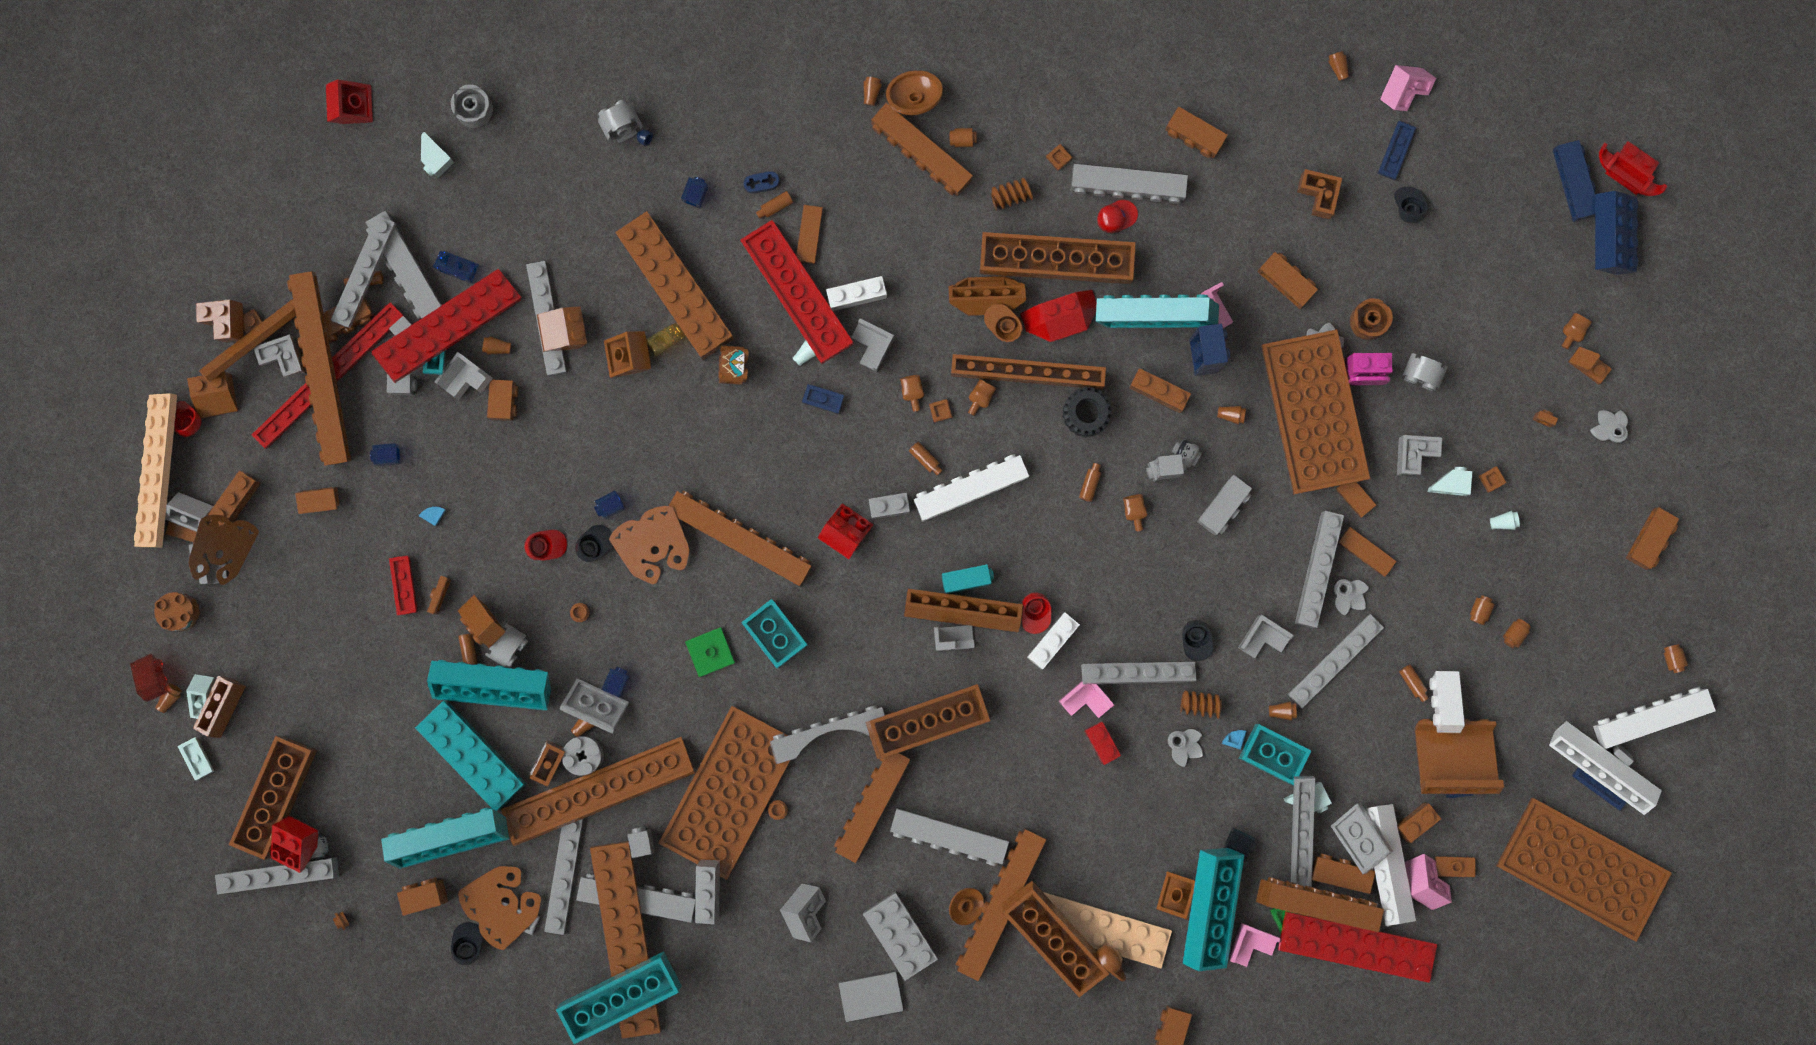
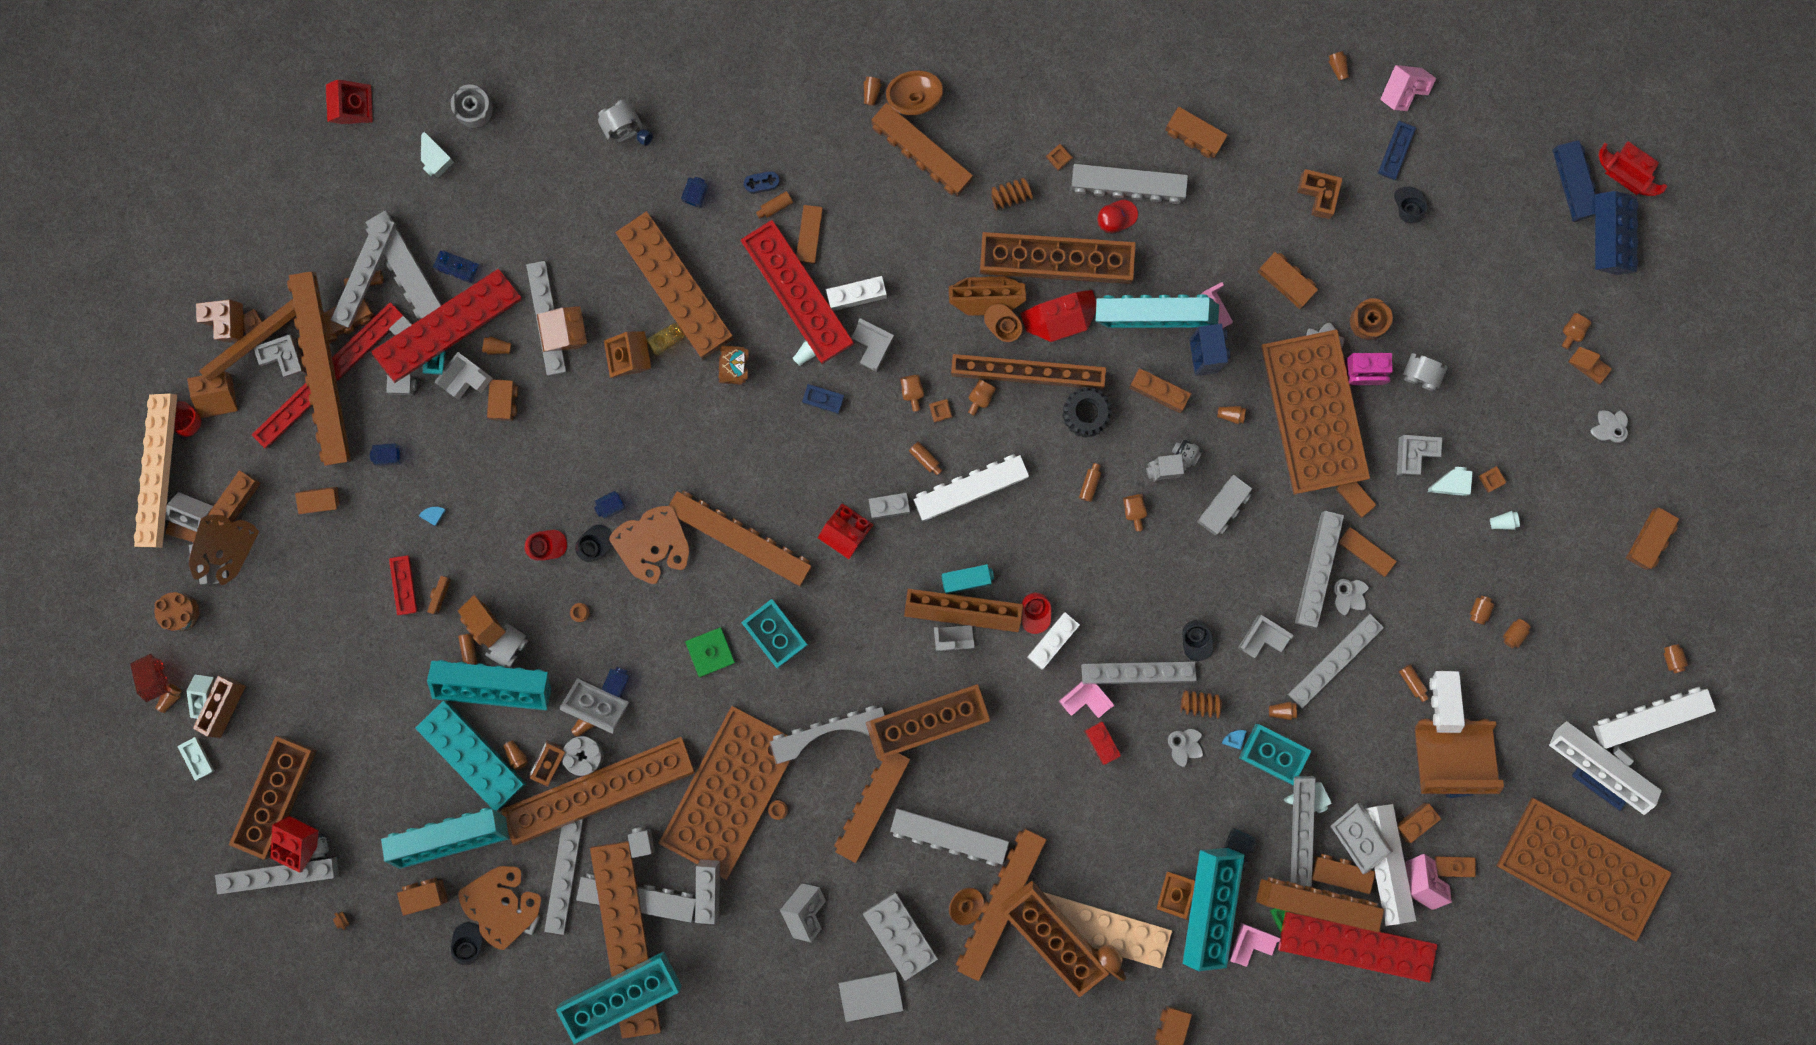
dark orange brick [950,128,977,148] -> none
dark orange plate [1533,410,1558,427] -> none
none -> dark orange cone [503,740,528,771]

